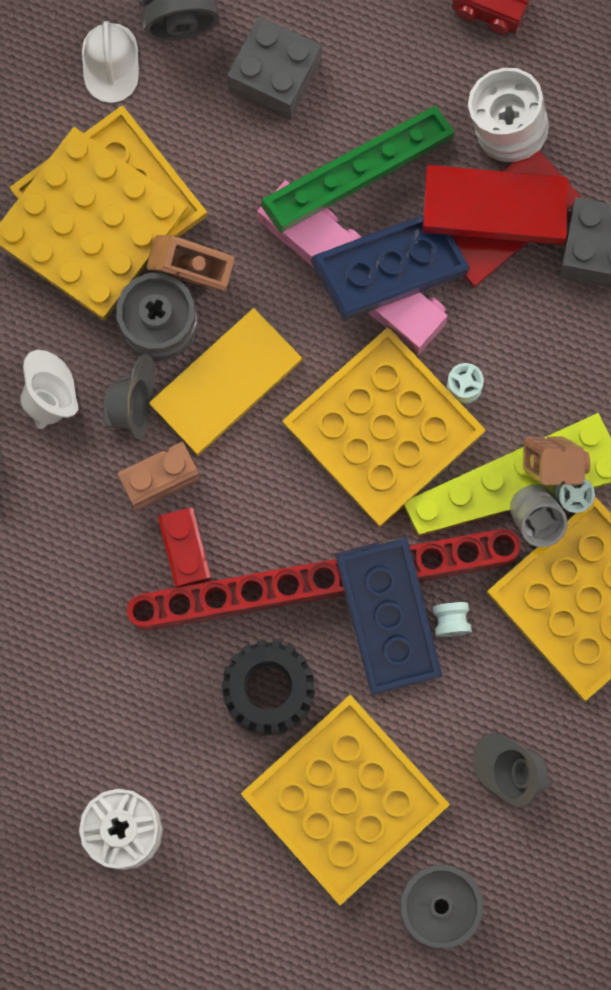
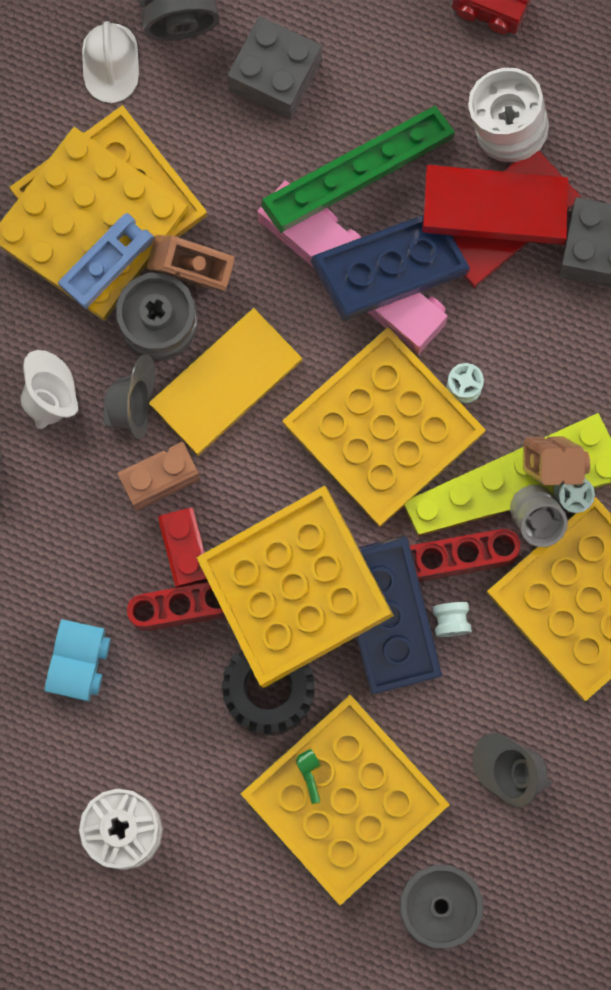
none -> medium azure brick [44,619,111,702]
none -> medium blue plate [58,213,155,310]
none -> yellow plate [196,486,394,688]
none -> green hand [296,749,321,804]

